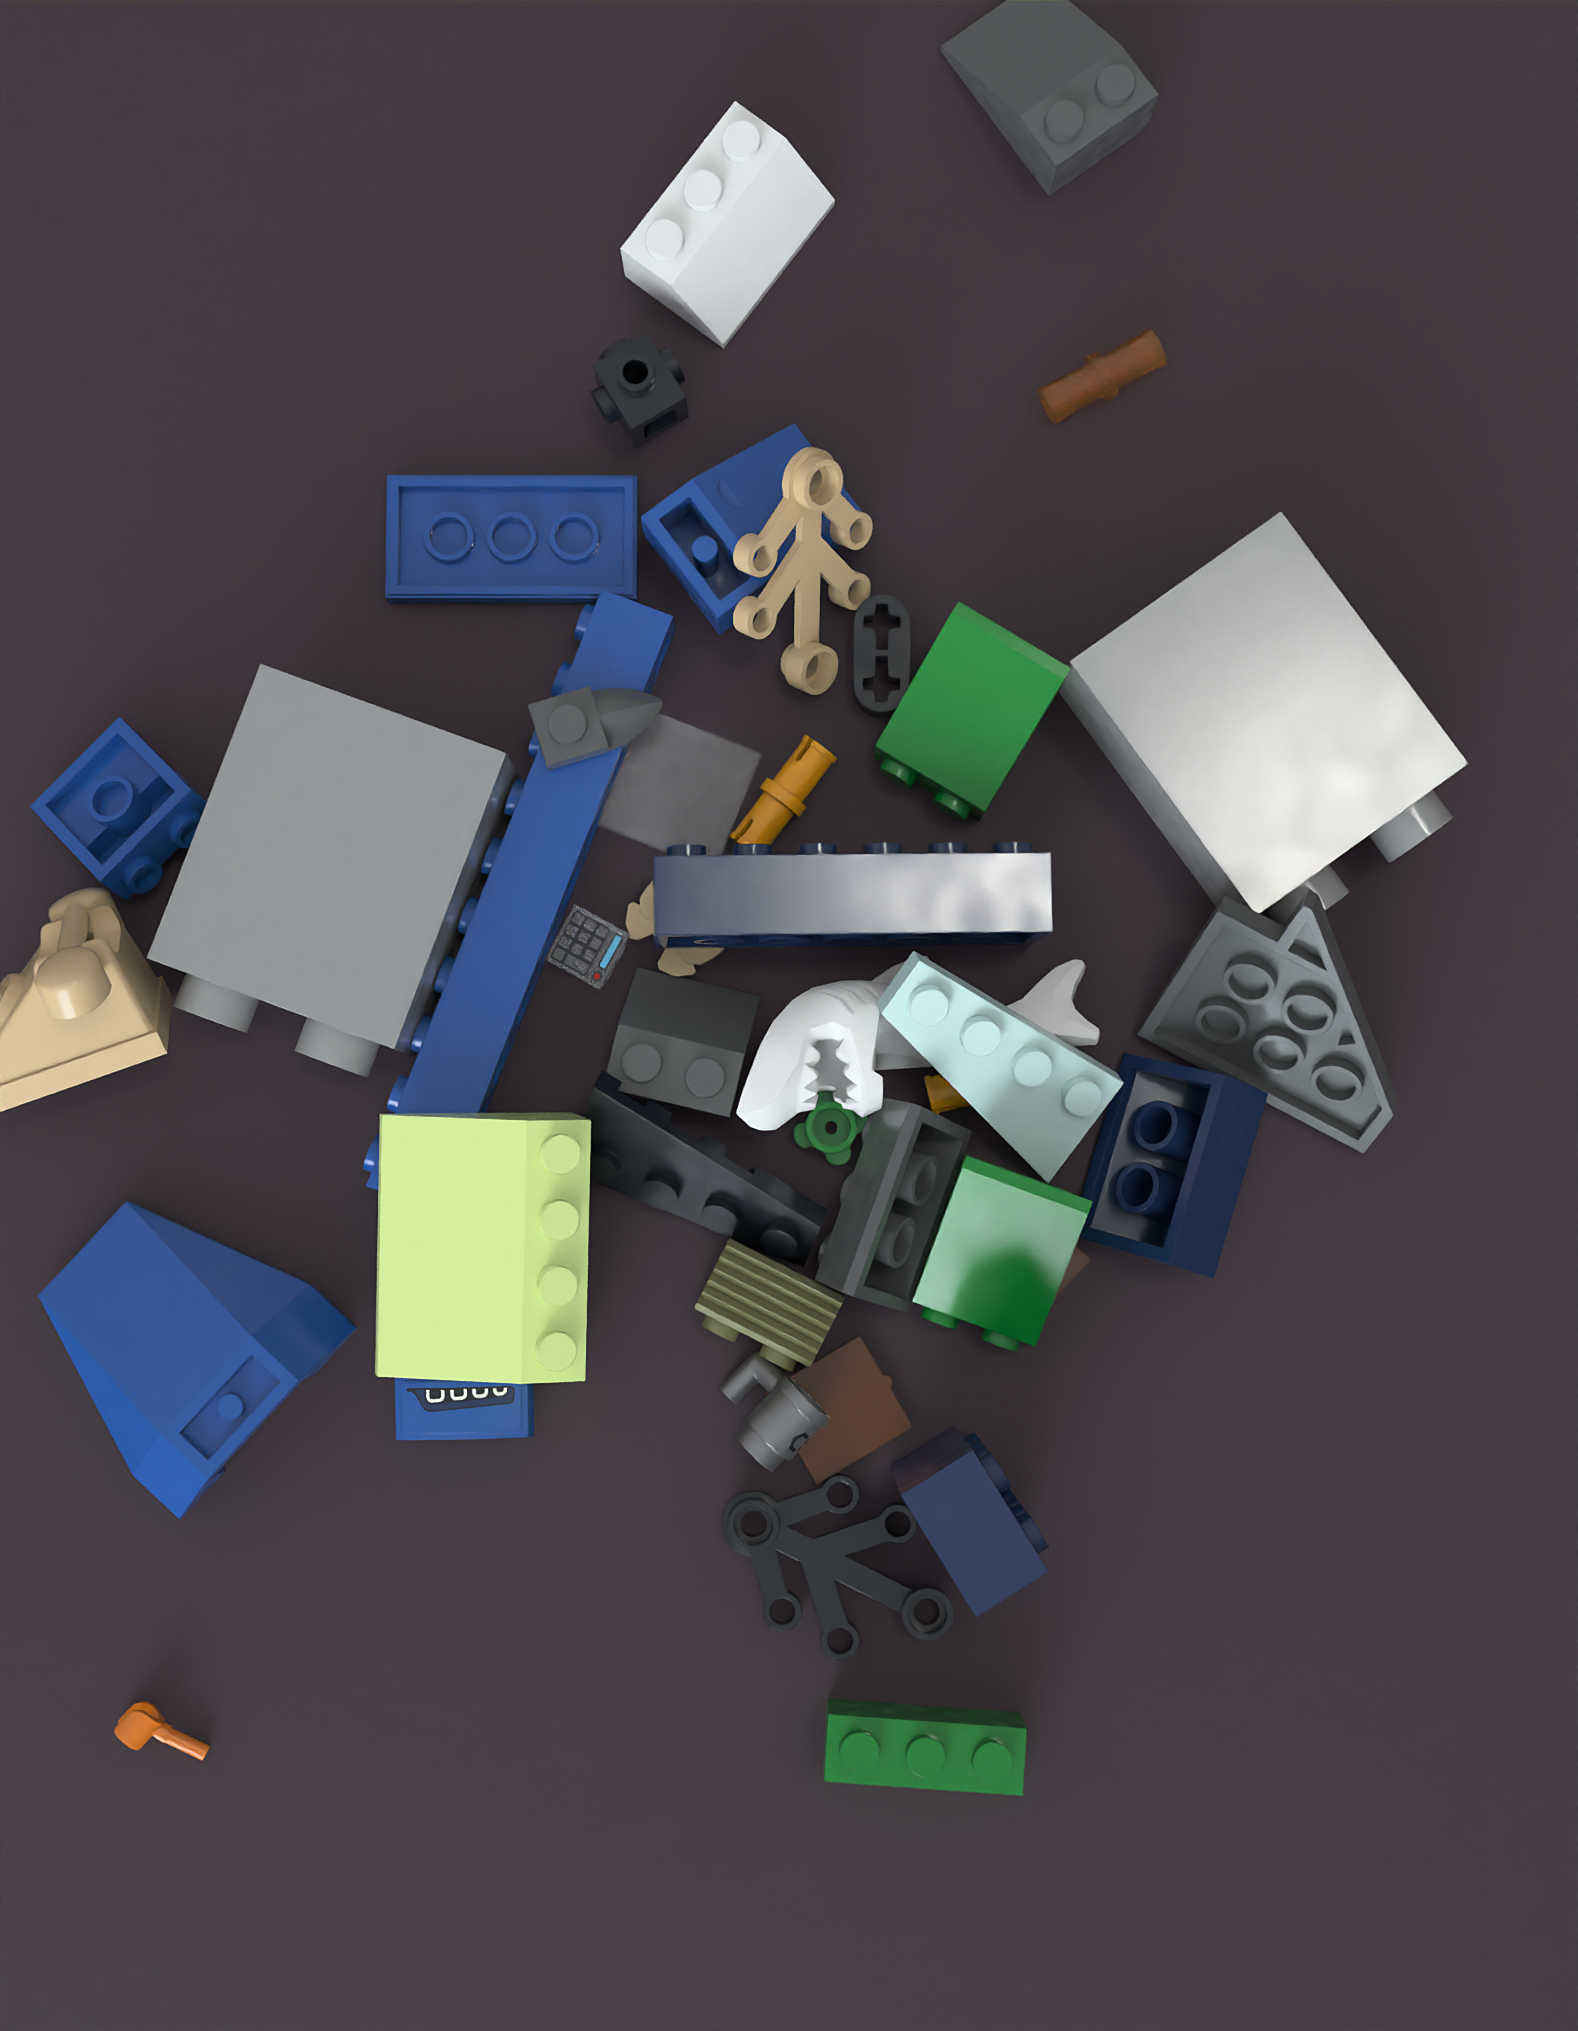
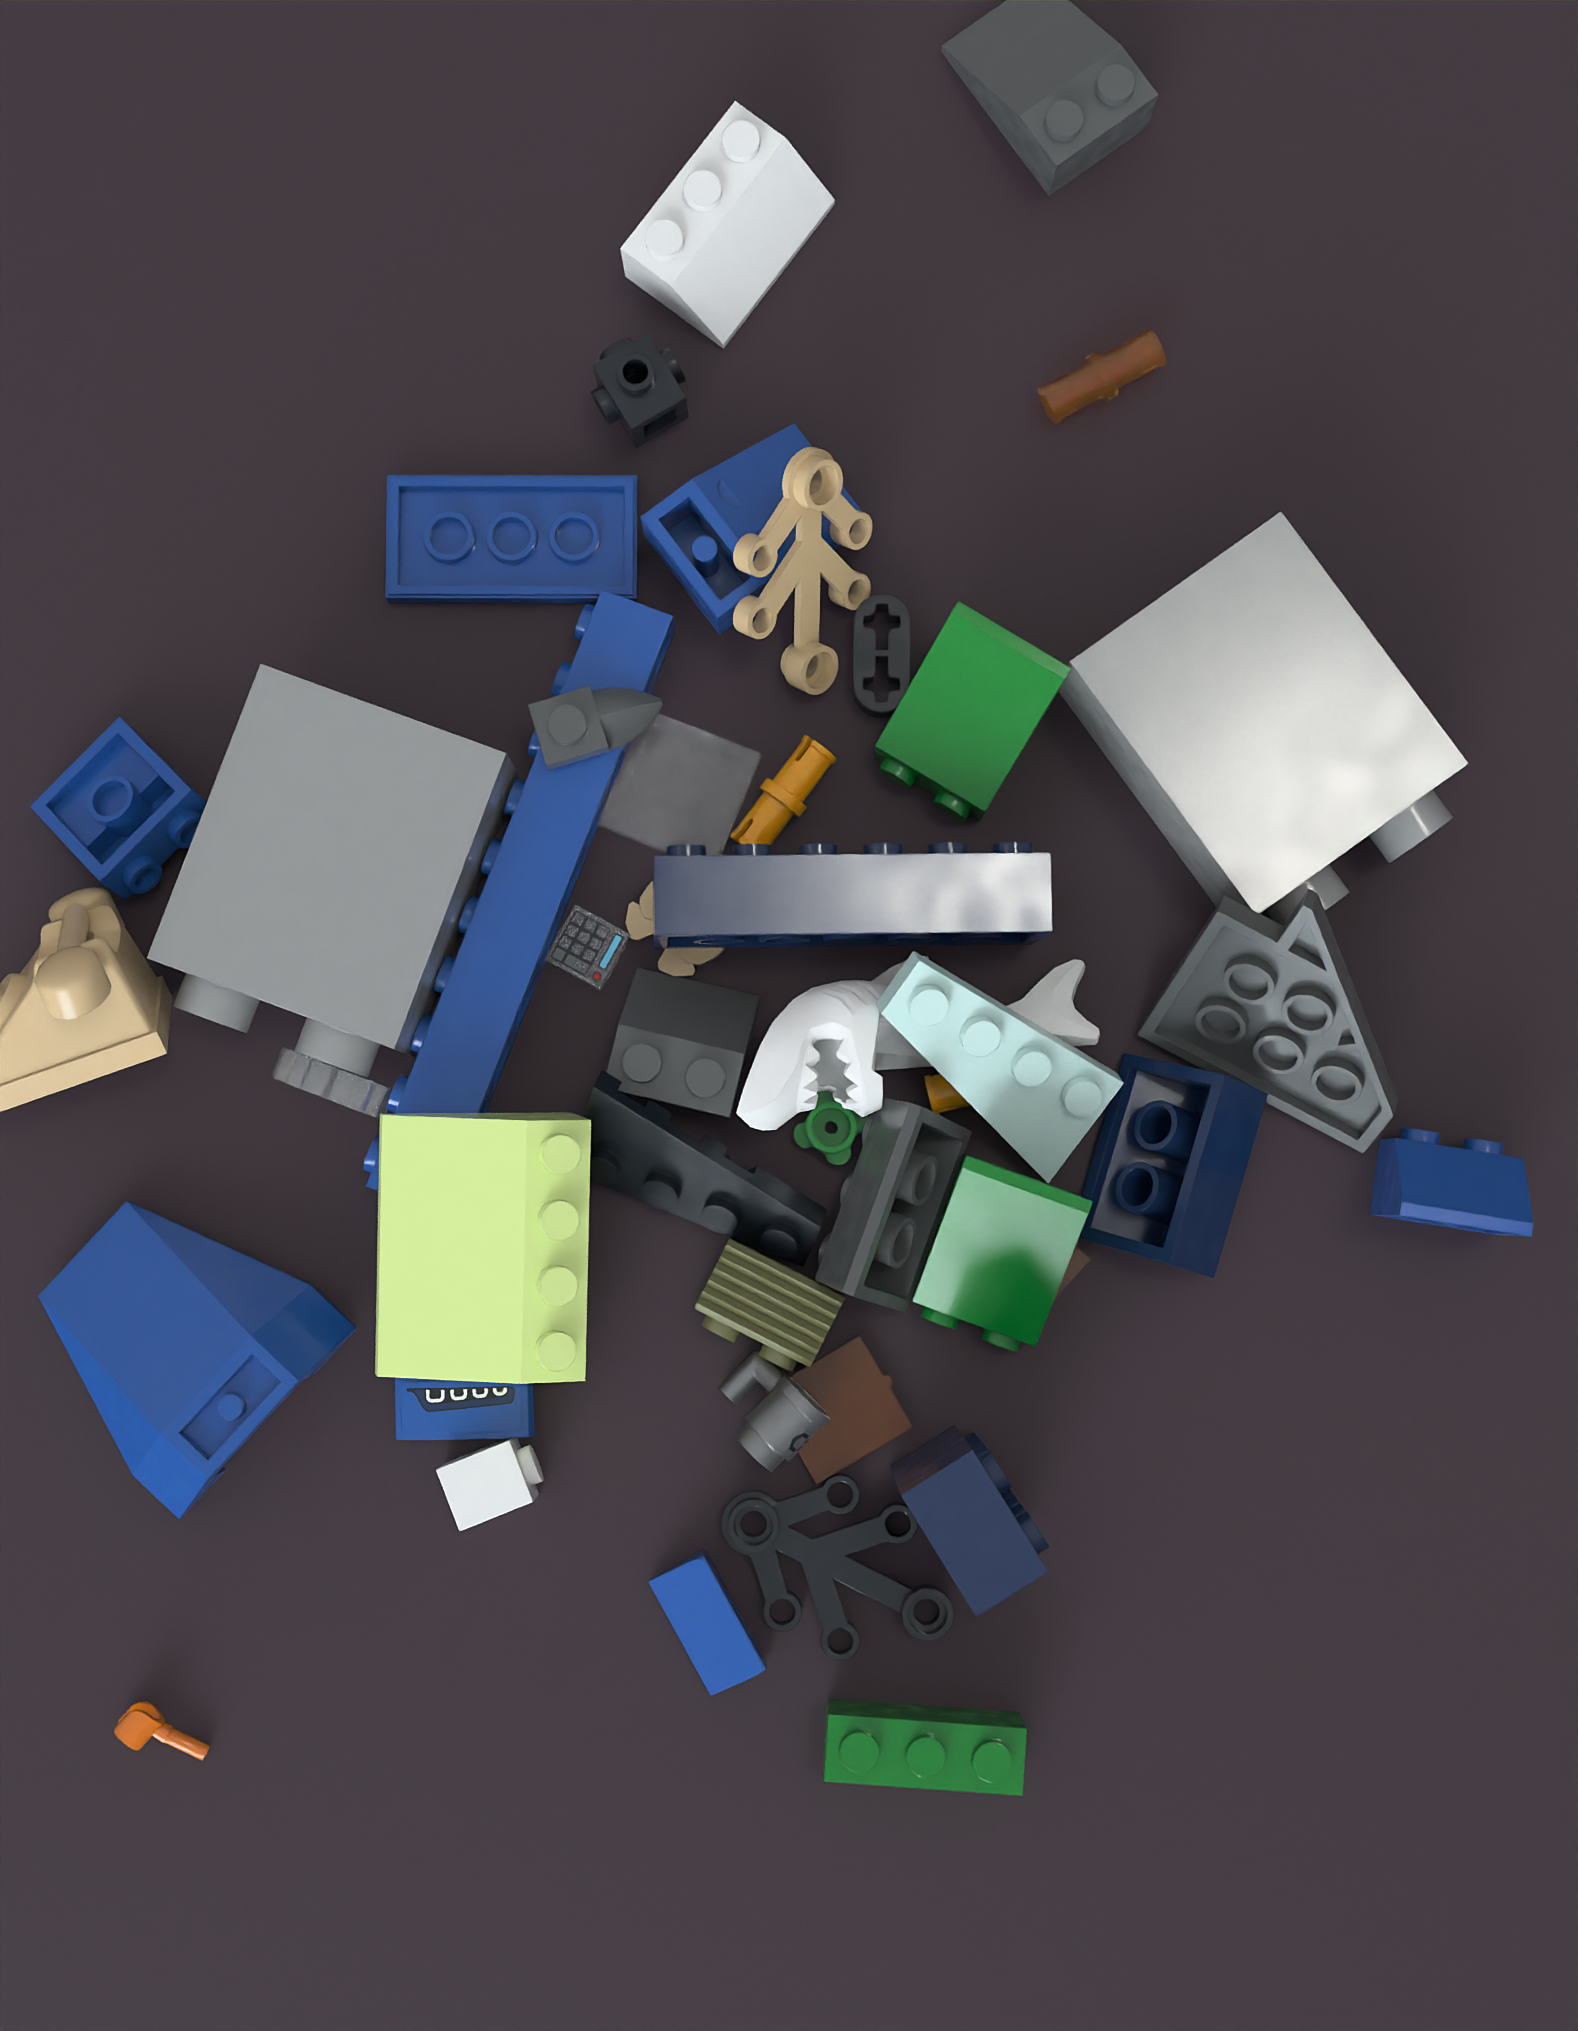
none -> clear beam [271,1047,392,1119]
none -> white brick [436,1438,544,1531]
none -> blue slope [648,1549,767,1696]
none -> blue slope [1369,1128,1534,1237]

